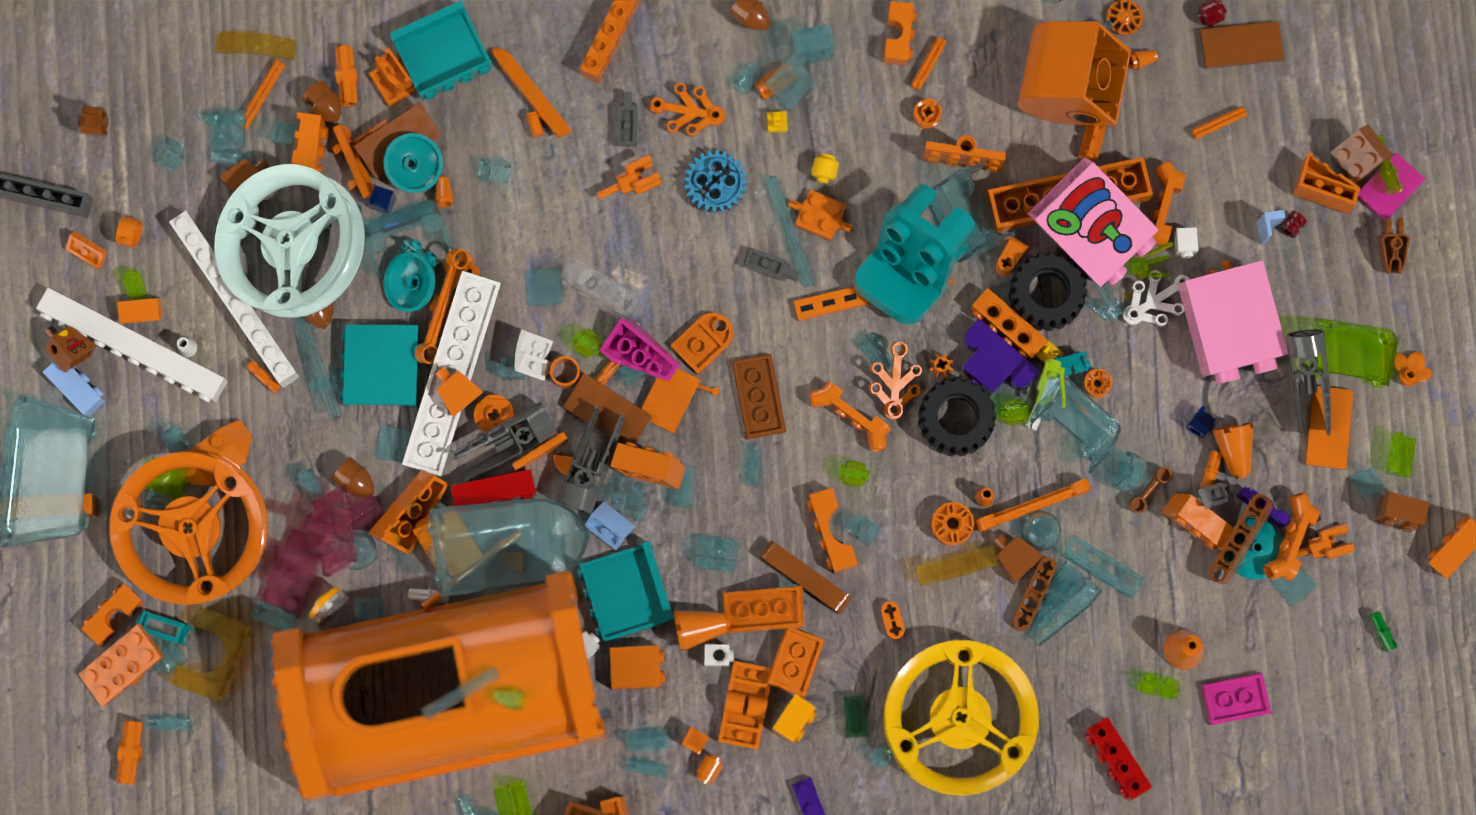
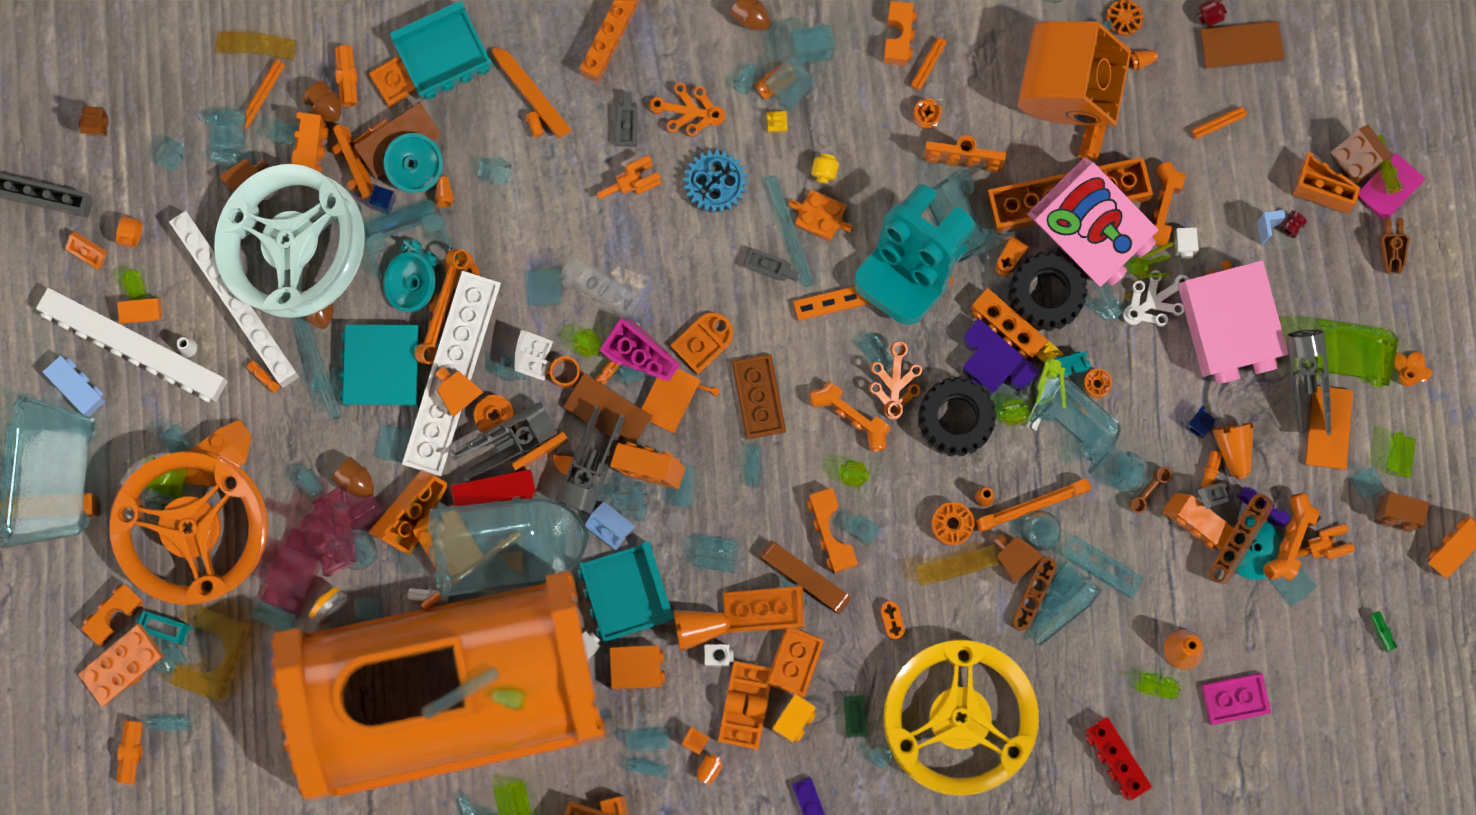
dark orange torso [45,325,97,373] -> none
orange hinge [375,48,413,96] -> none
orange gear [929,354,953,378] -> none

